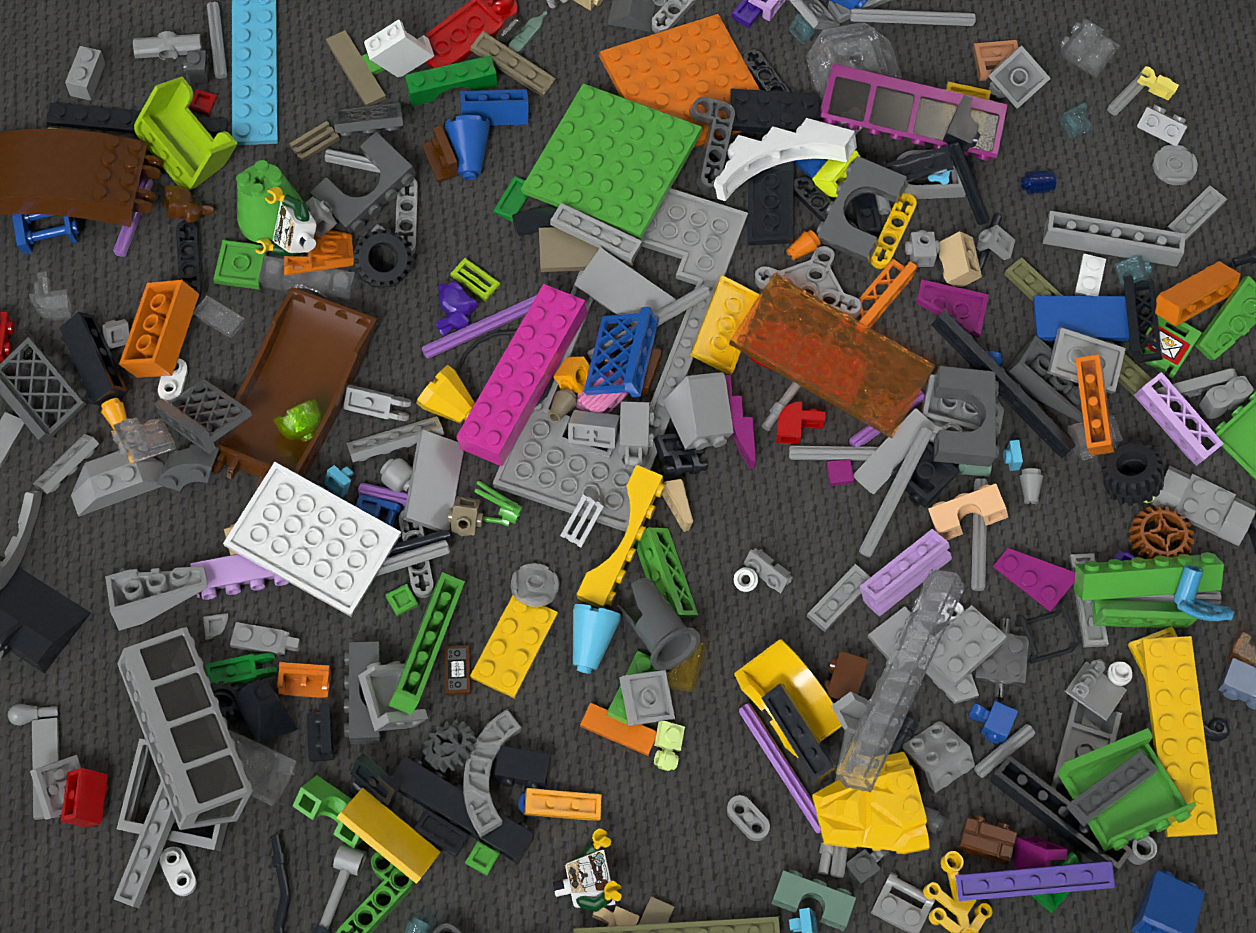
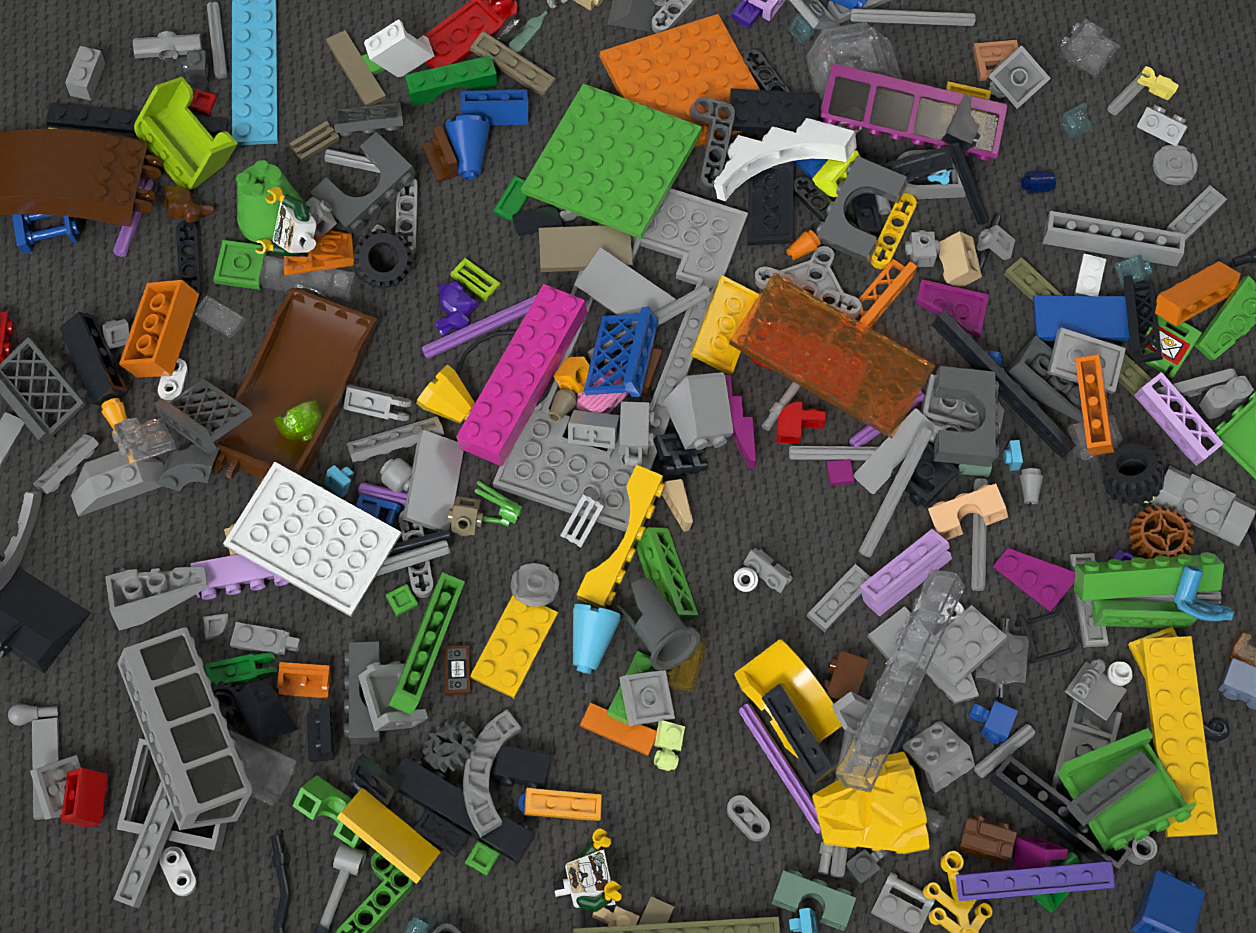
clear brick [29,271,72,321] -> none
light grey plate [550,203,642,263] -> none

